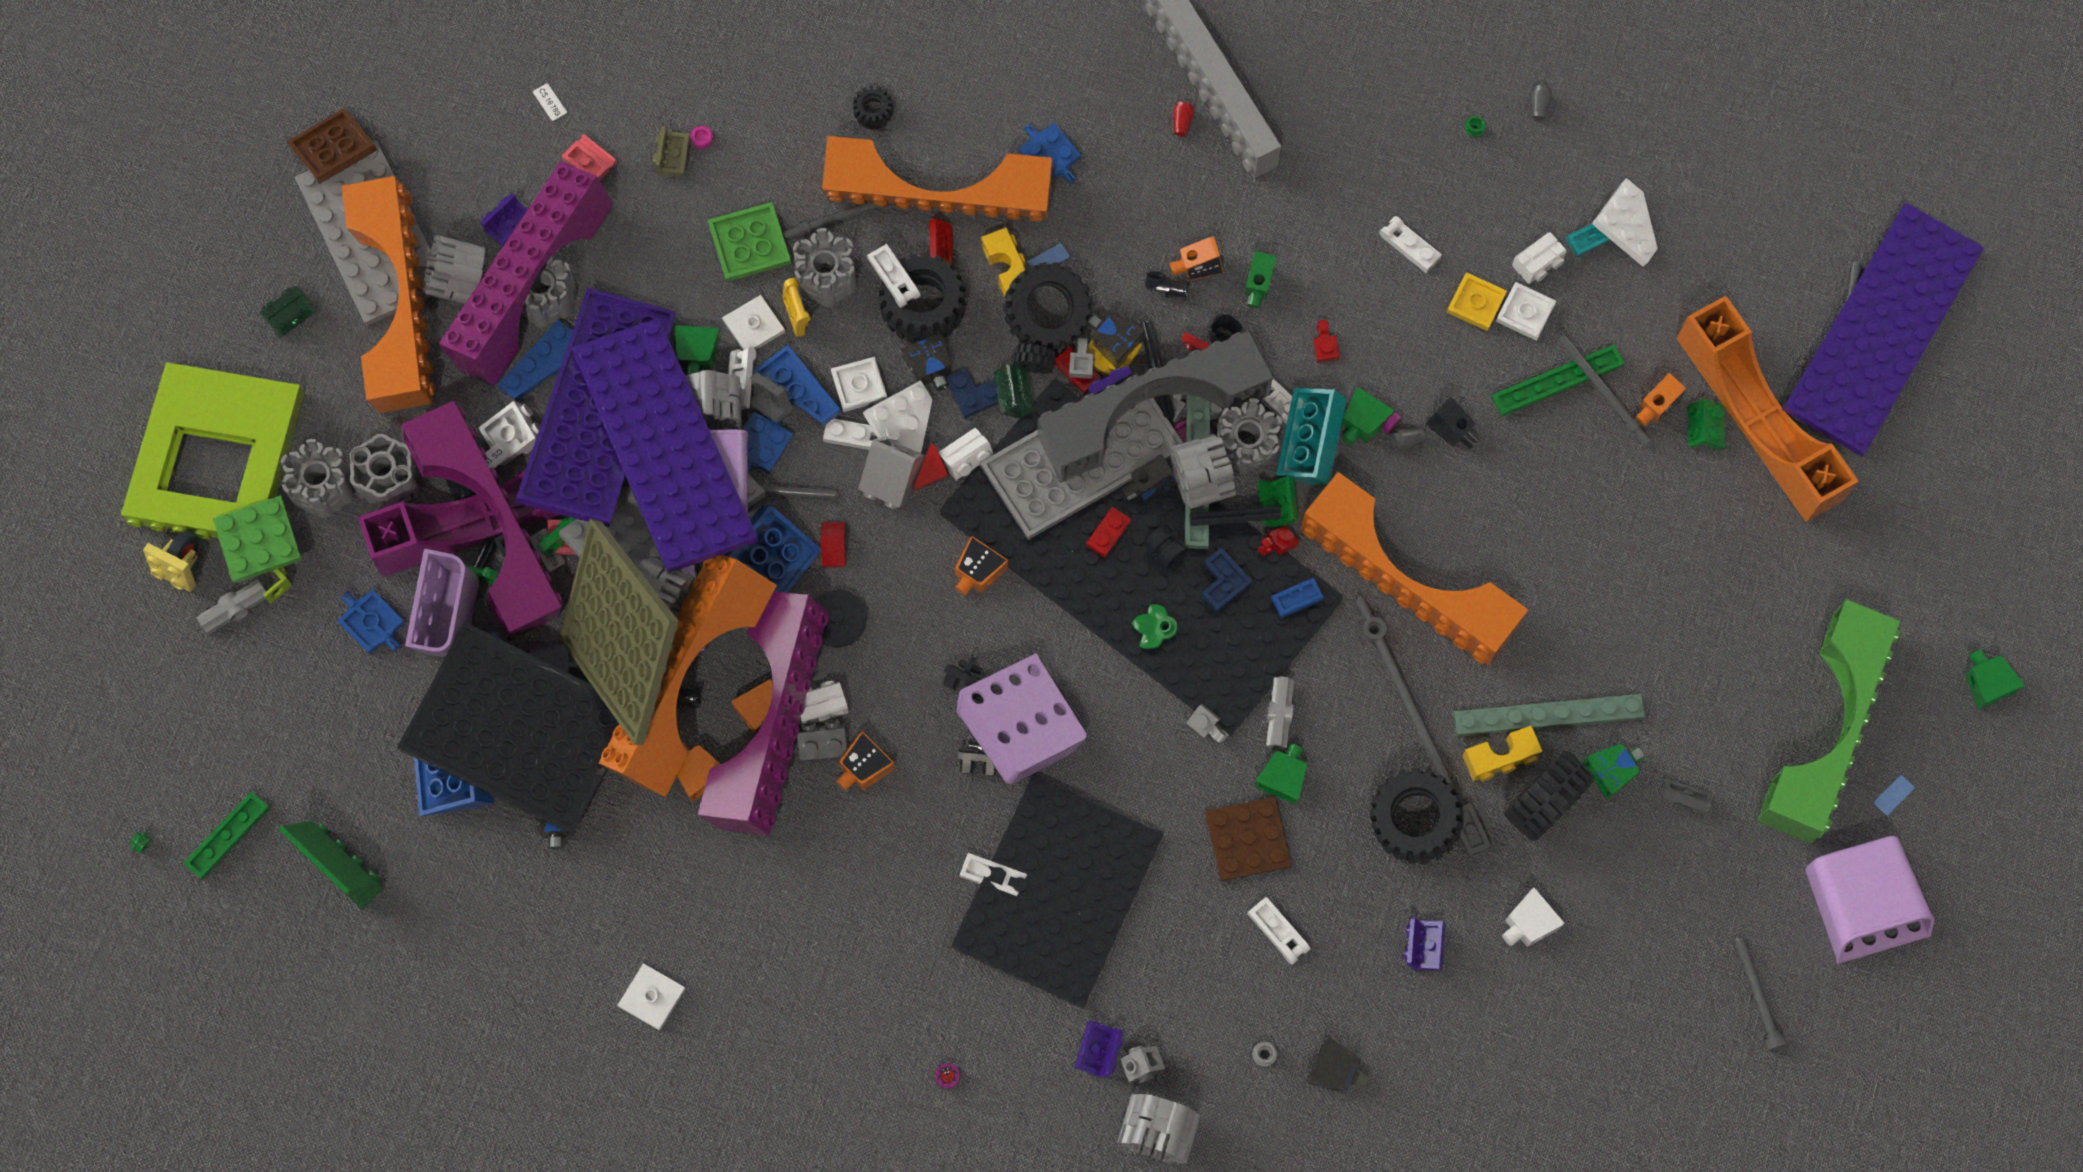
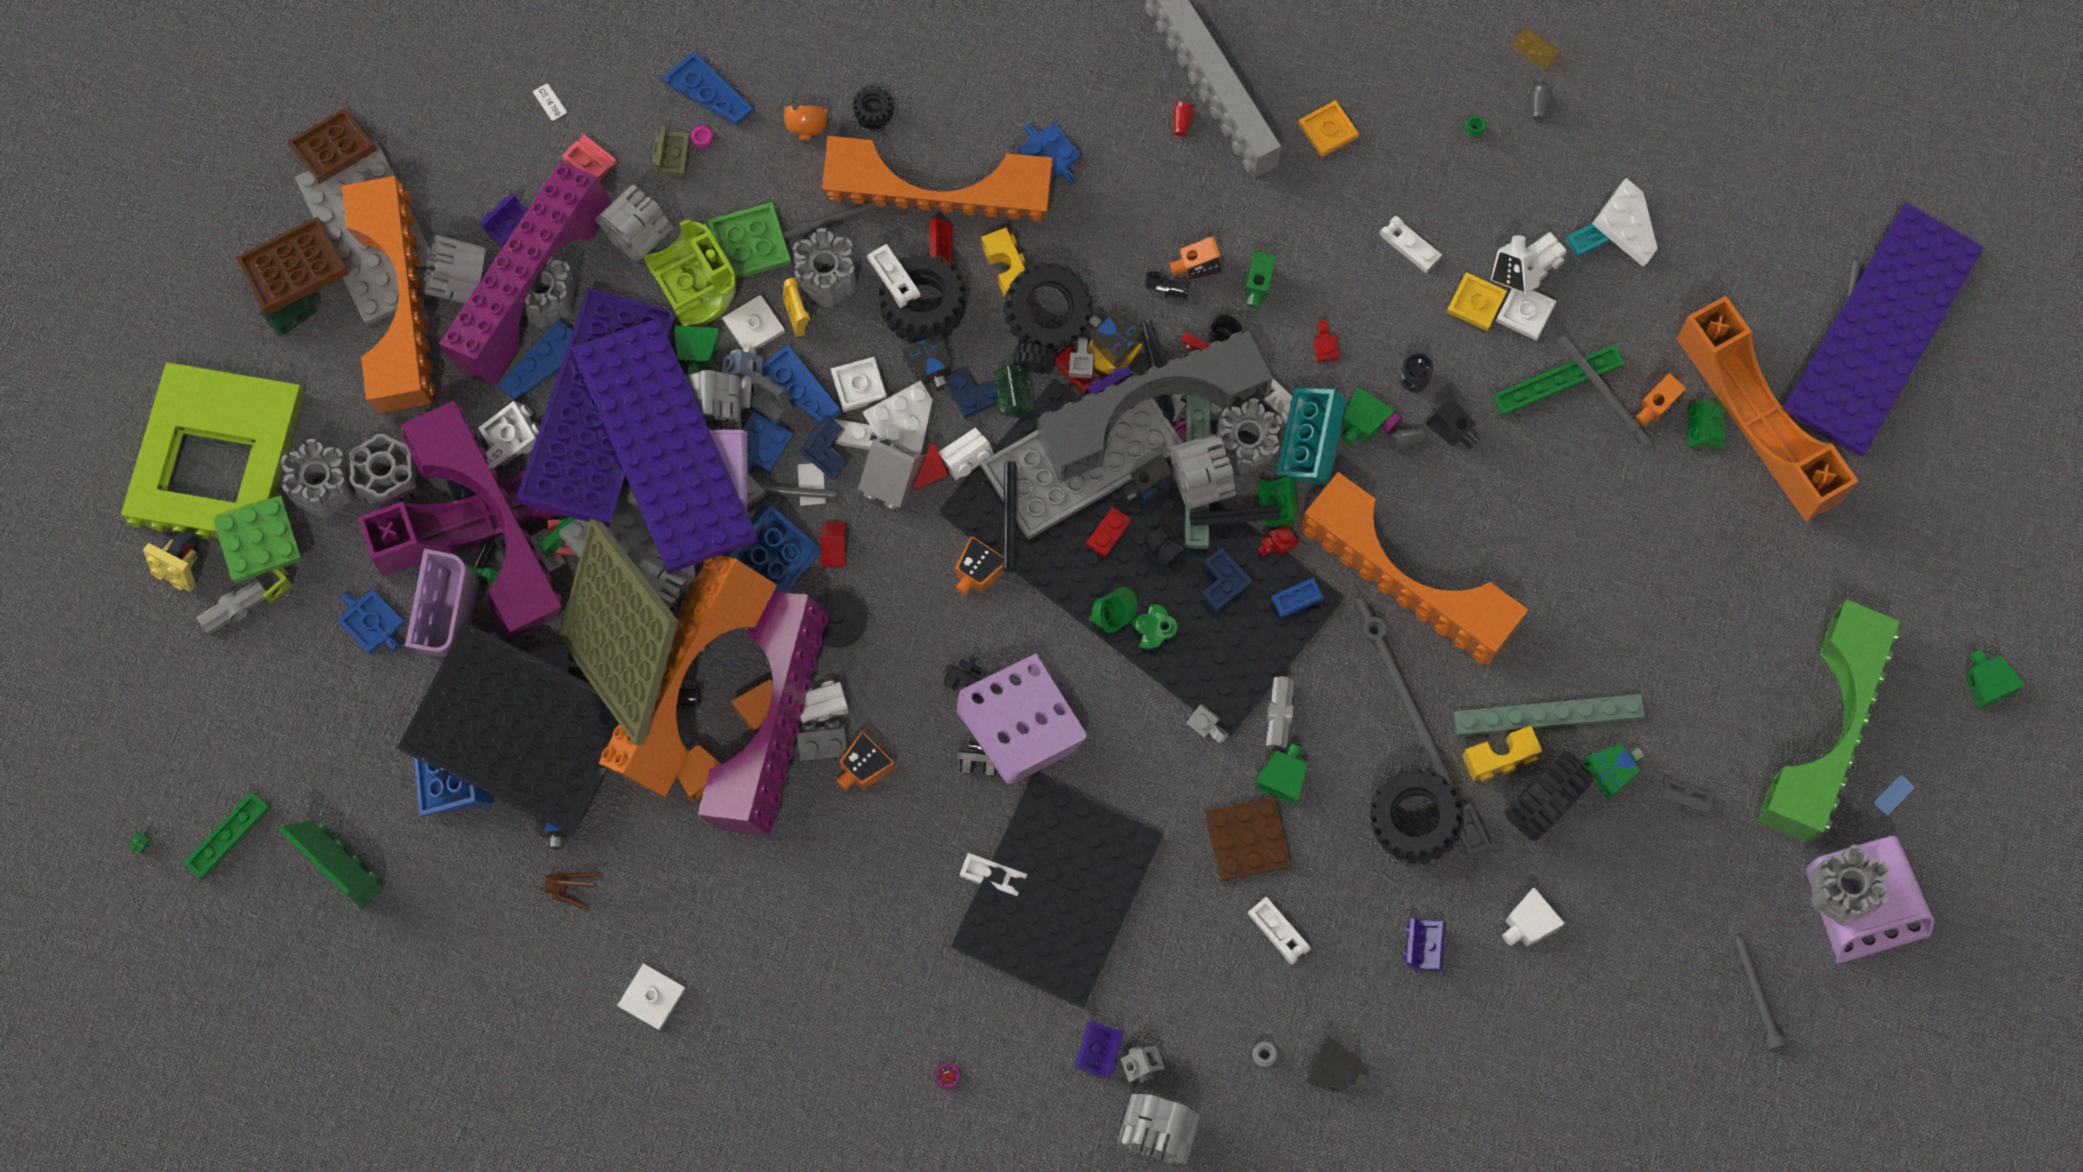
medium blue sticker [1027,243,1070,266] -> none
none -> reddish brown plate [236,217,349,316]
none -> reddish brown plant [545,872,600,909]
none -> light grey piece [595,184,673,262]
none -> lime piece [643,219,736,327]
none -> blue wing [661,51,754,126]
none -> sand blue bracket [722,350,763,377]
none -> orange cylinder [784,105,828,141]
none -> white sticker [798,463,826,505]
none -> dark blue plate [799,415,848,480]
none -> black axle [1003,461,1017,572]
none -> green piece [1089,587,1137,633]
none -> light orange plate [1298,100,1359,158]
none -> black wheel [1400,353,1433,393]
none -> torso [1491,235,1540,294]
none -> clear yellow plate [1511,27,1561,70]
none -> light grey piece [1811,845,1889,926]

